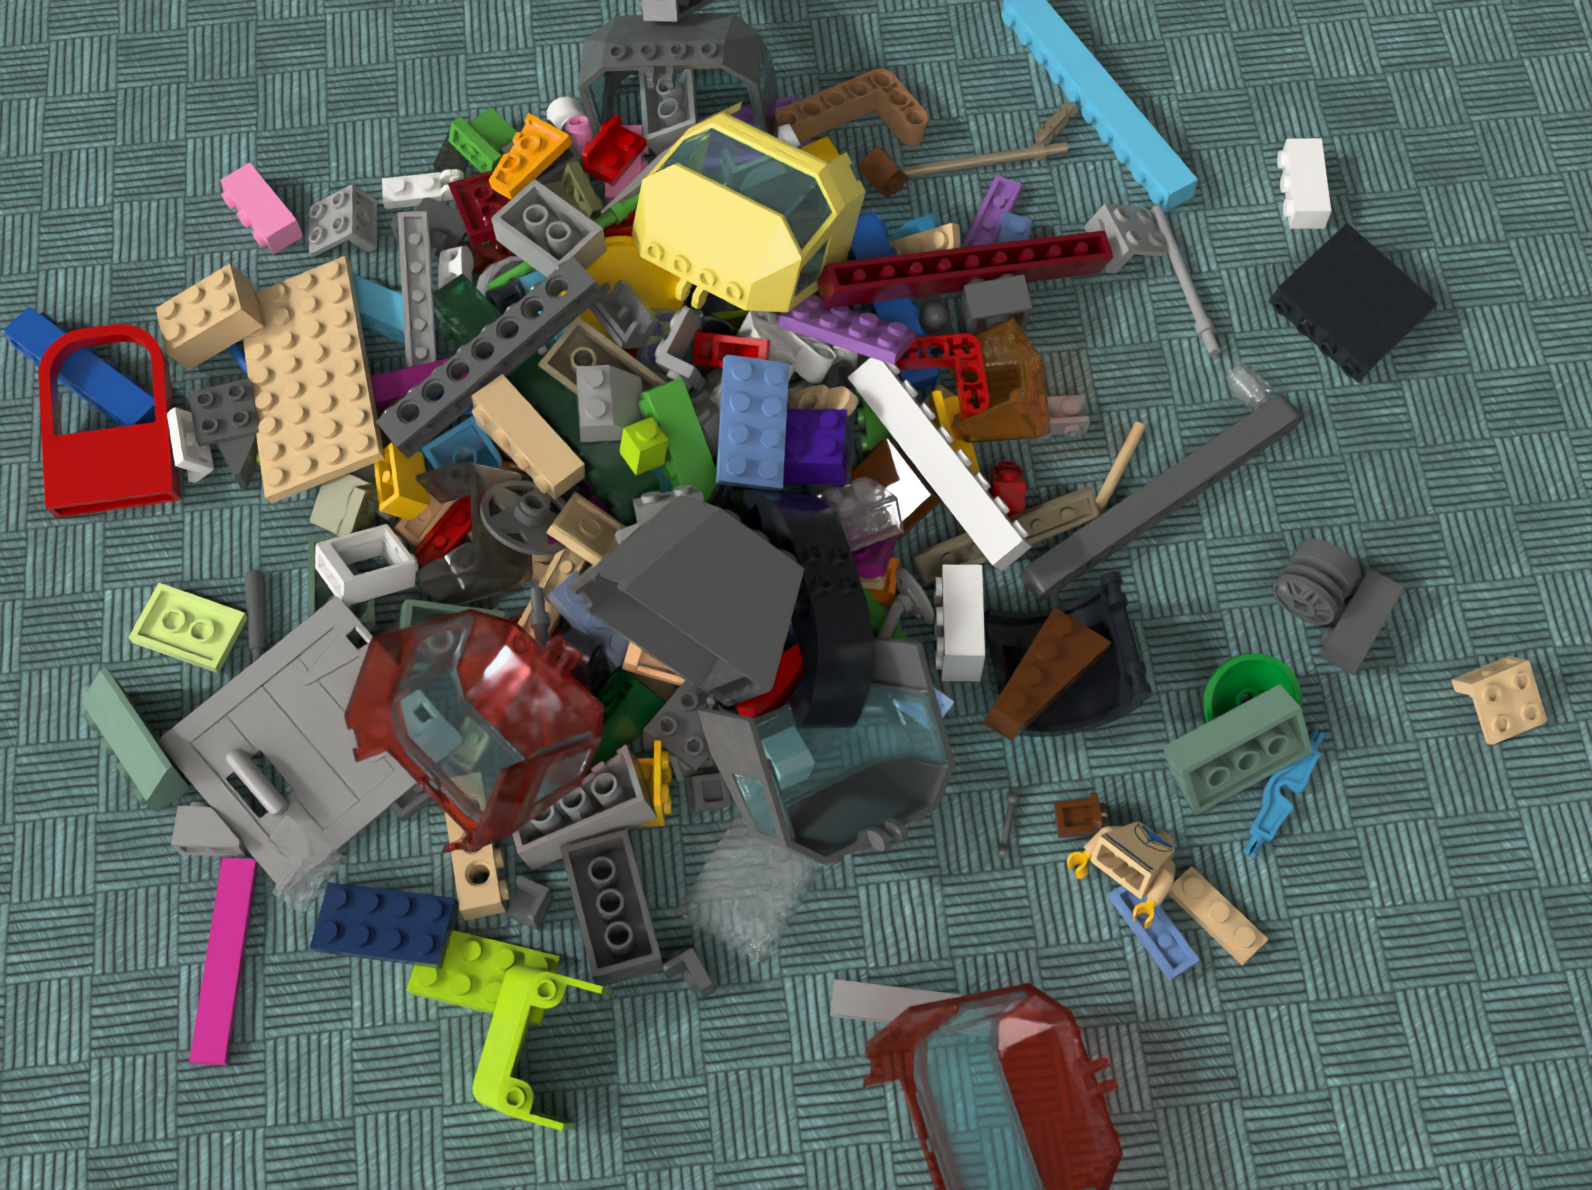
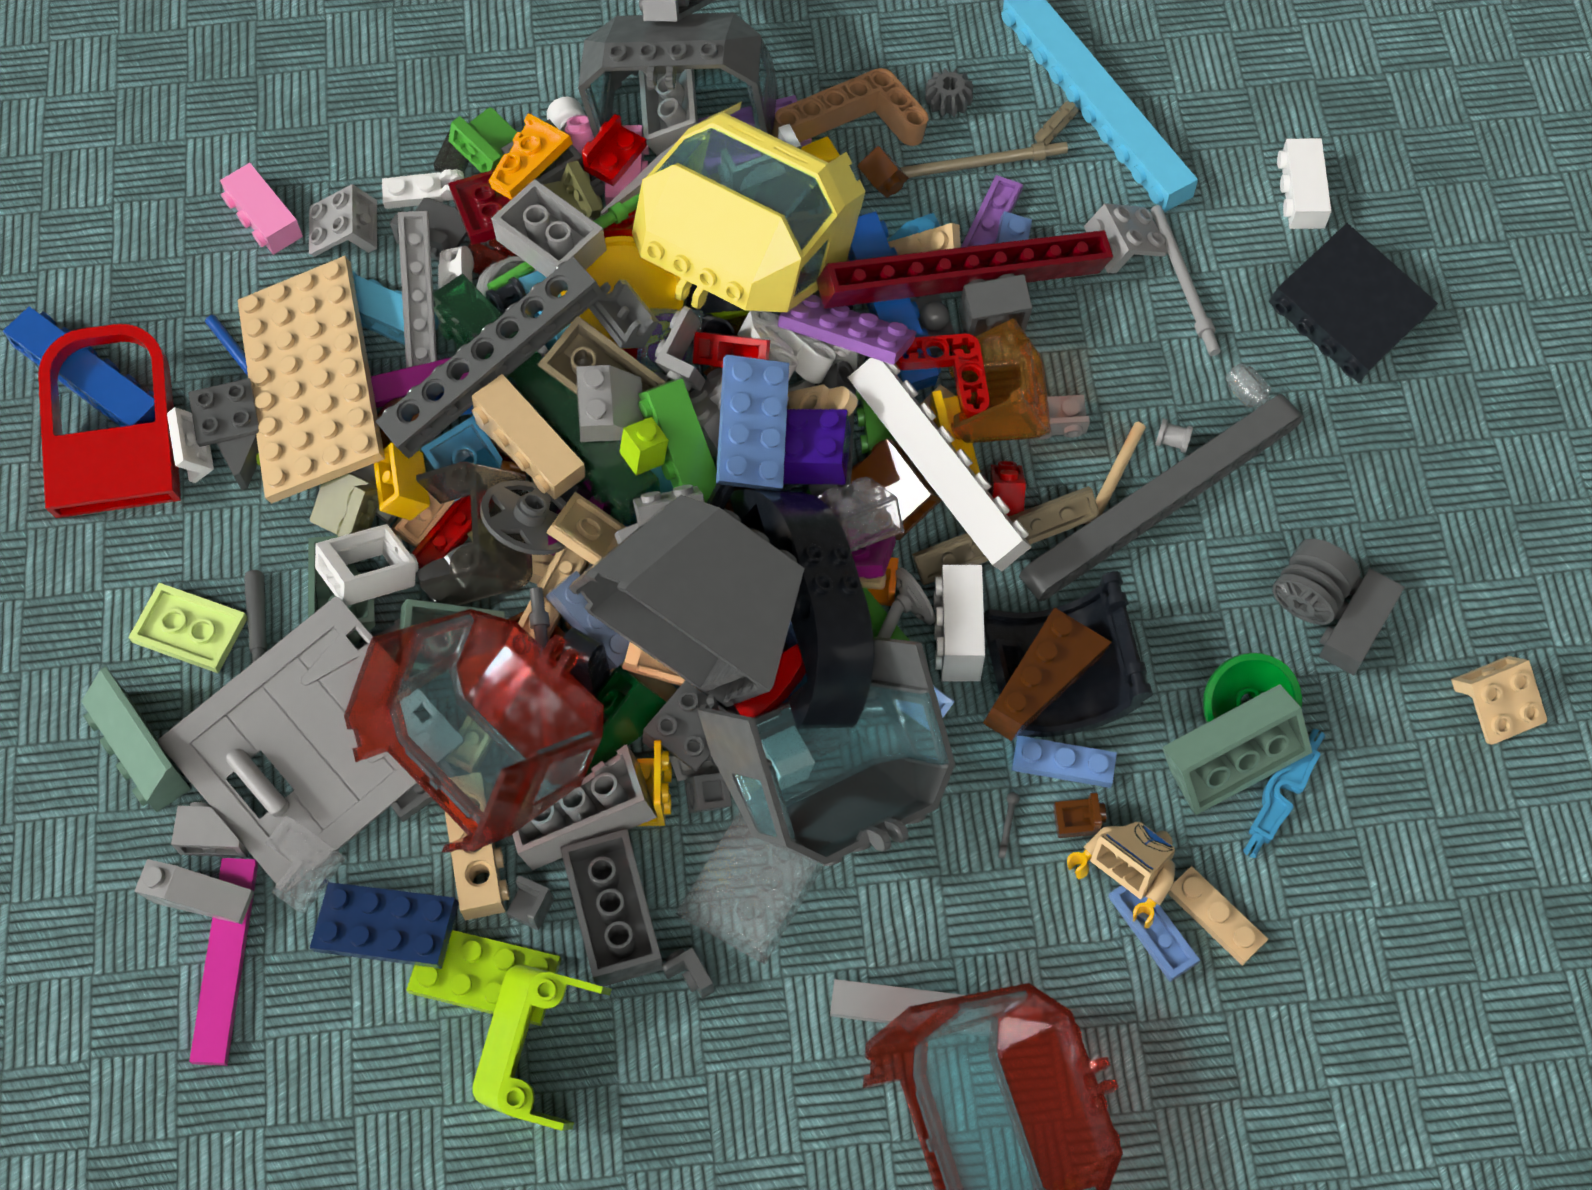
tan brick [156,264,263,370] -> none
none -> light grey slope [134,859,254,924]
none -> dark grey gear [925,68,974,117]
none -> medium blue plate [1012,736,1117,788]
none -> light grey bush [1155,418,1193,453]

